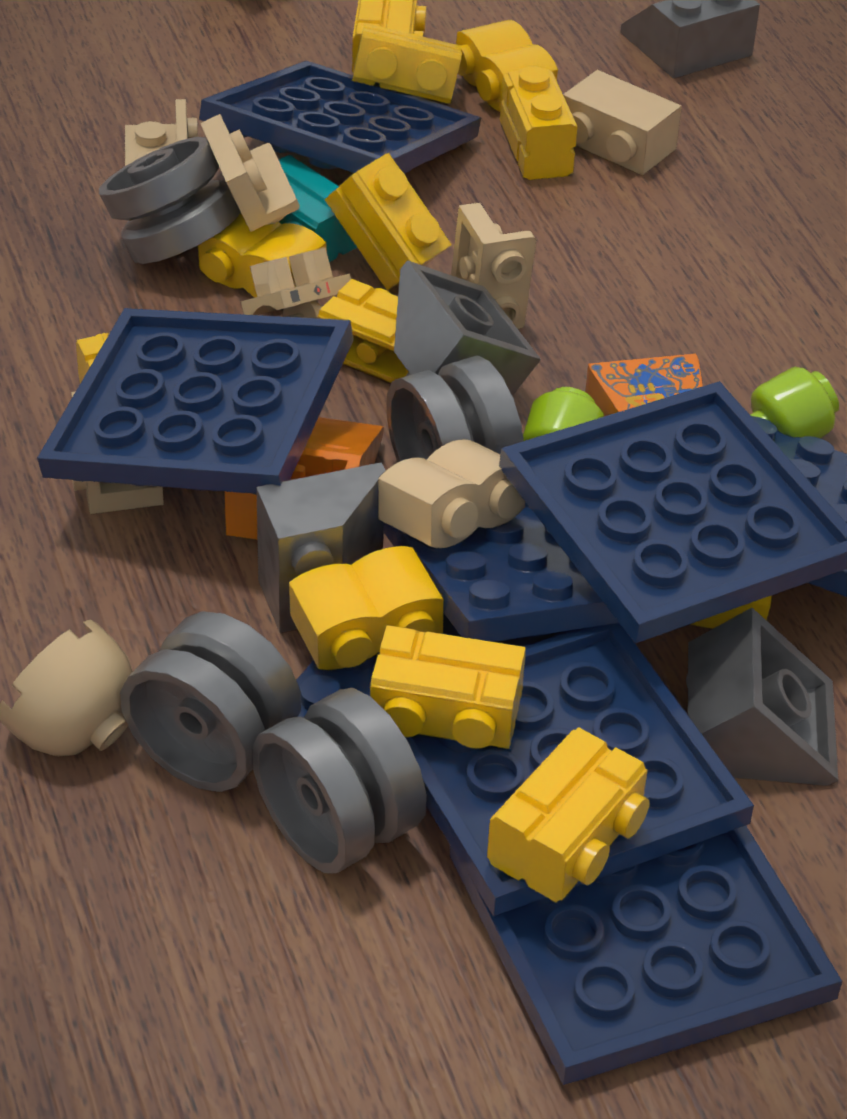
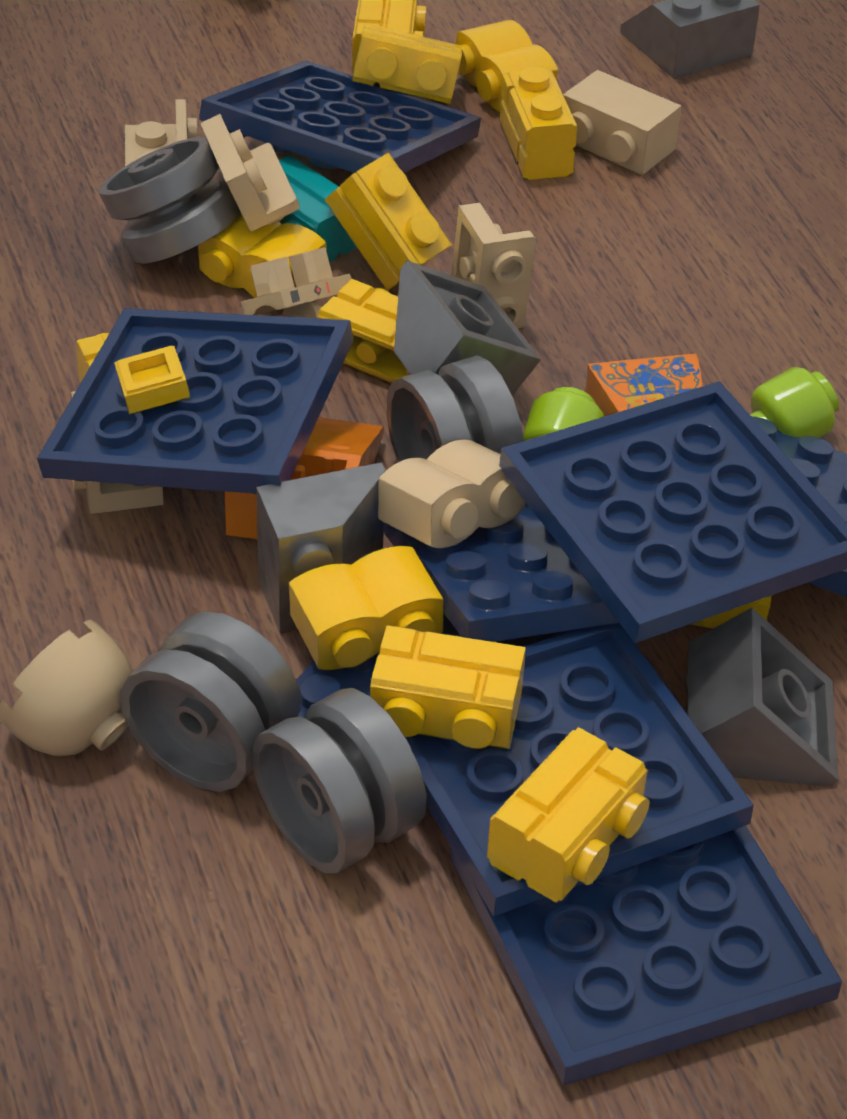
none -> yellow tile [114,346,190,414]

